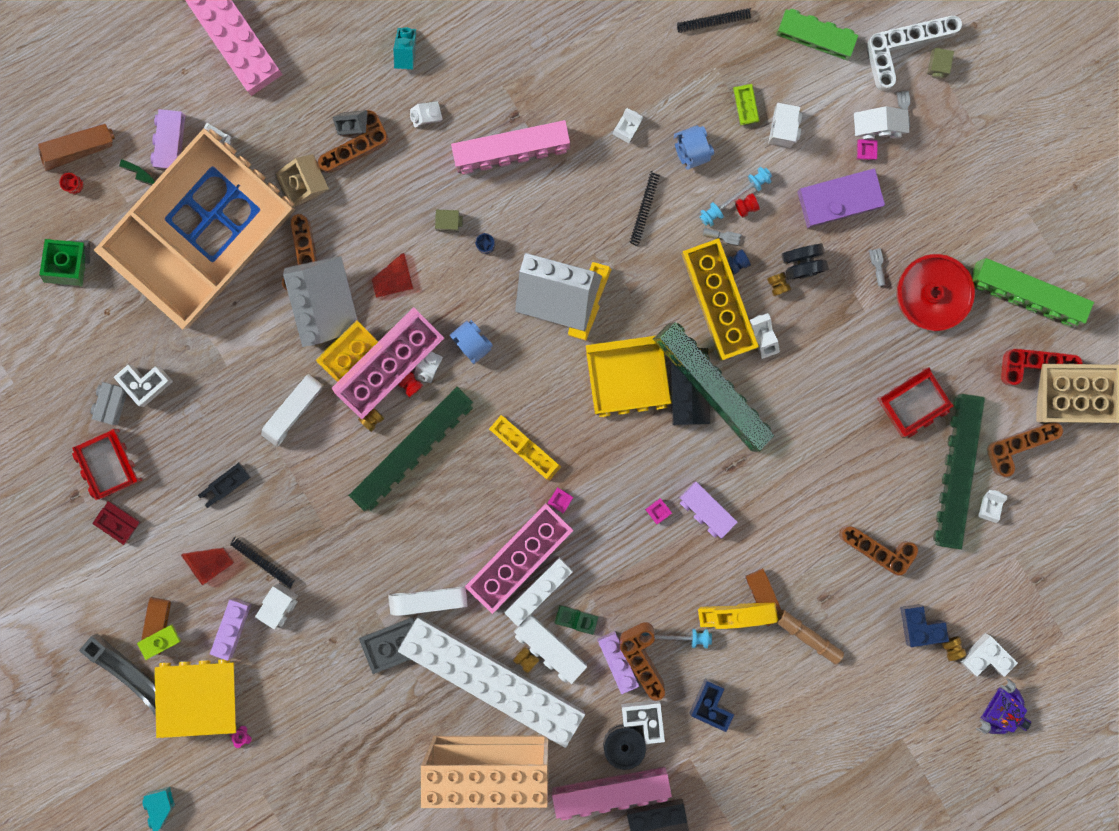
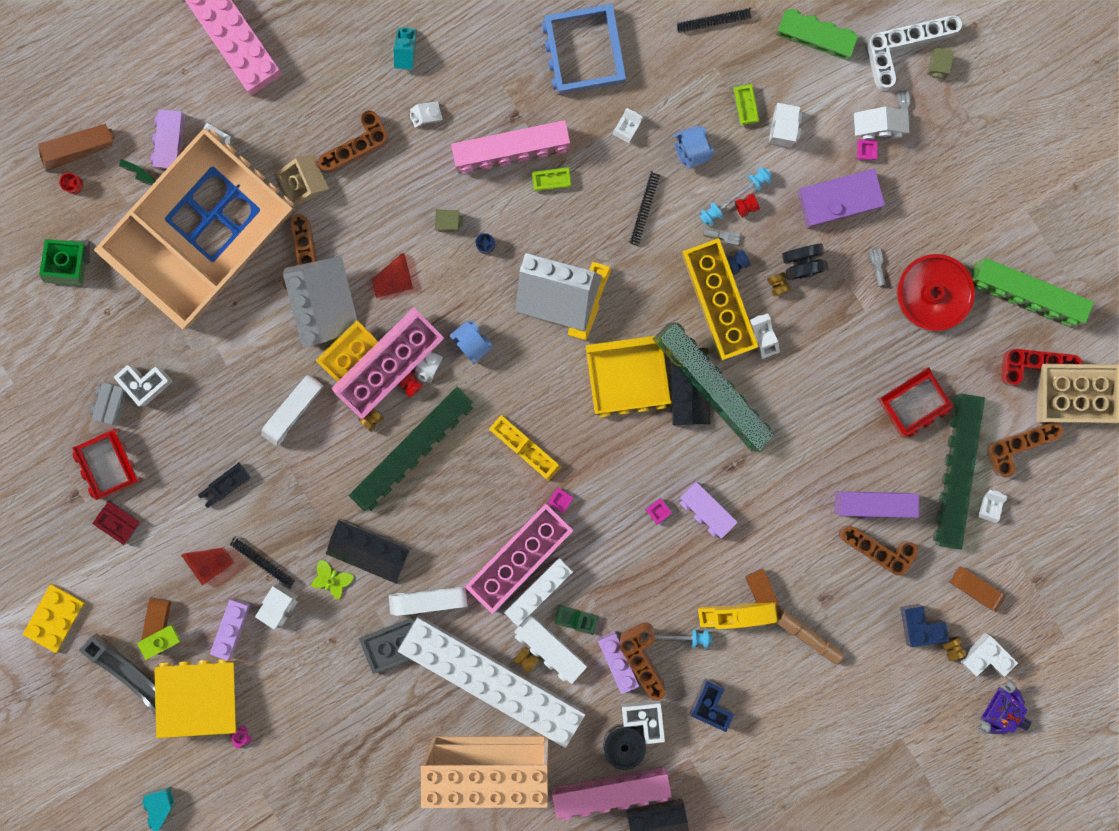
dark grey slope [332,110,367,135] -> none
none -> yellow plate [22,584,86,653]
none -> lime piece [311,560,354,599]
none -> black slope [326,519,411,584]
none -> lime plate [532,167,572,192]
none -> medium blue window [541,4,626,95]
none -> medium lavender brick [834,491,919,519]
none -> dark orange beam [949,566,1006,613]

